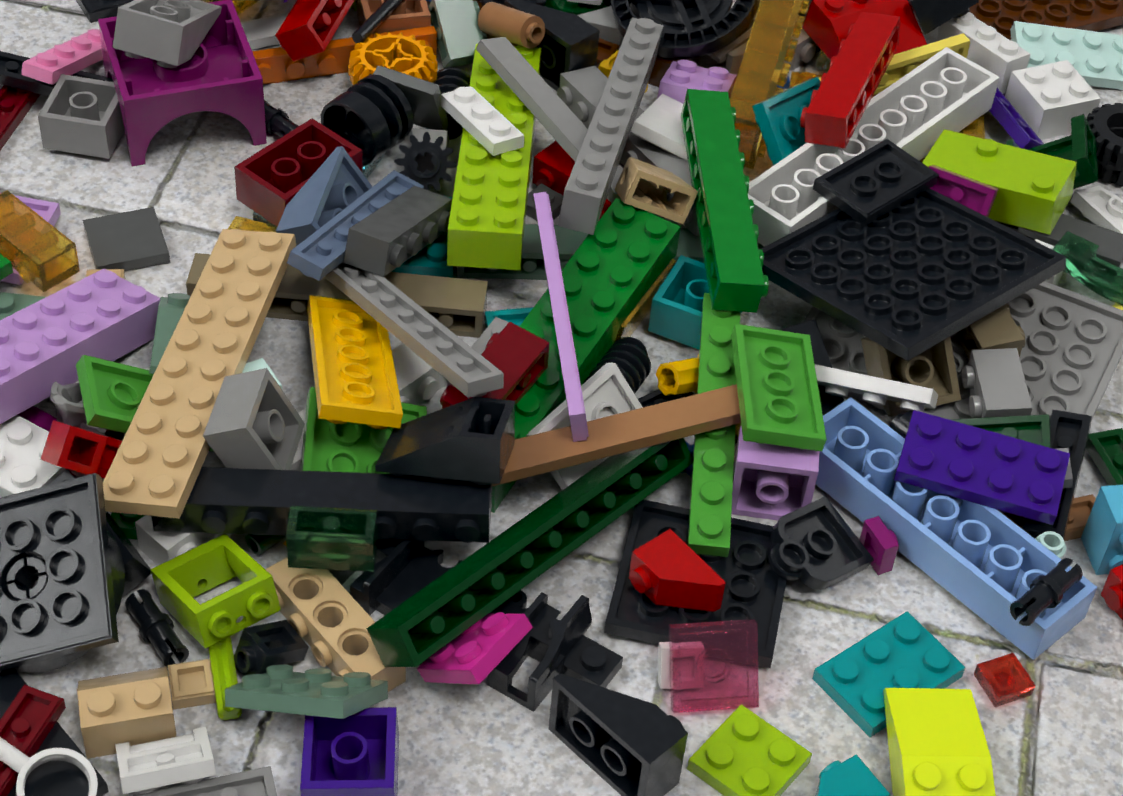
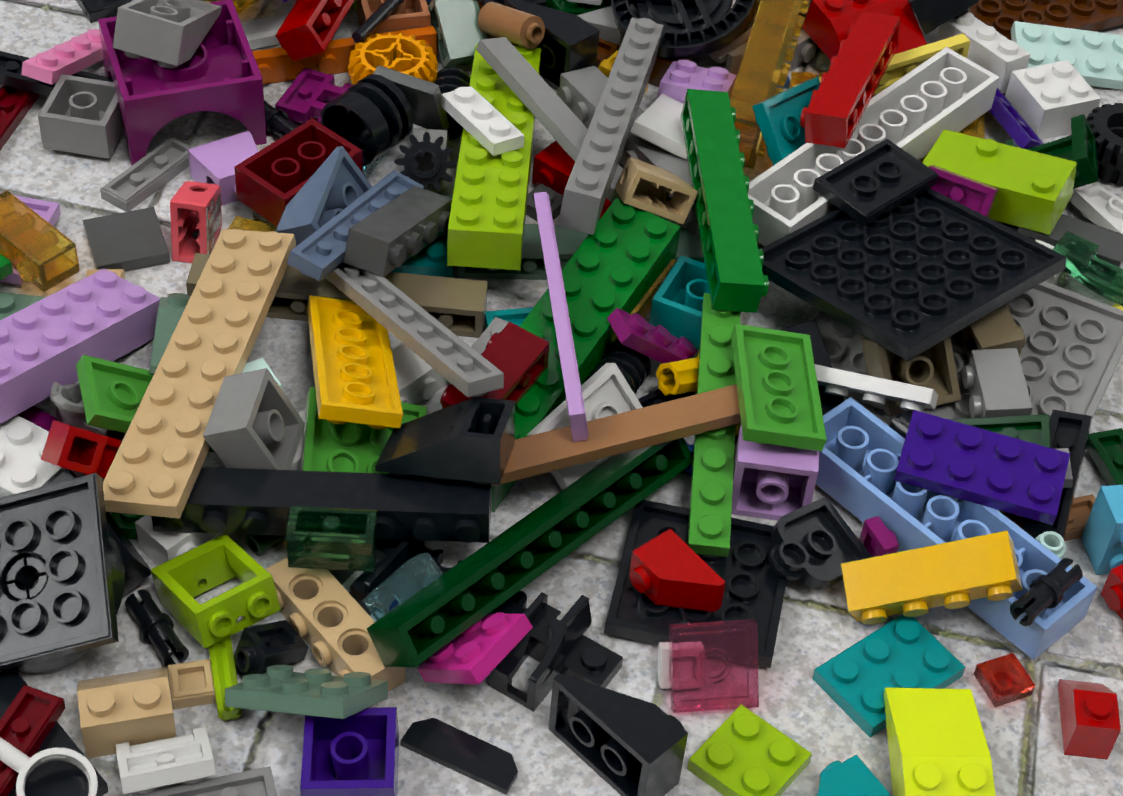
none -> light grey tile [100,137,192,212]
none -> coral torso [170,181,222,263]
none -> lavender torso [188,131,259,206]
none -> magenta plate [275,68,353,124]
none -> clear light blue leg [362,553,443,621]
none -> black piece [401,718,518,795]
none -> magenta plate [607,308,697,364]
none -> yellow brick [841,531,1023,625]
none -> red slope [1058,679,1121,760]

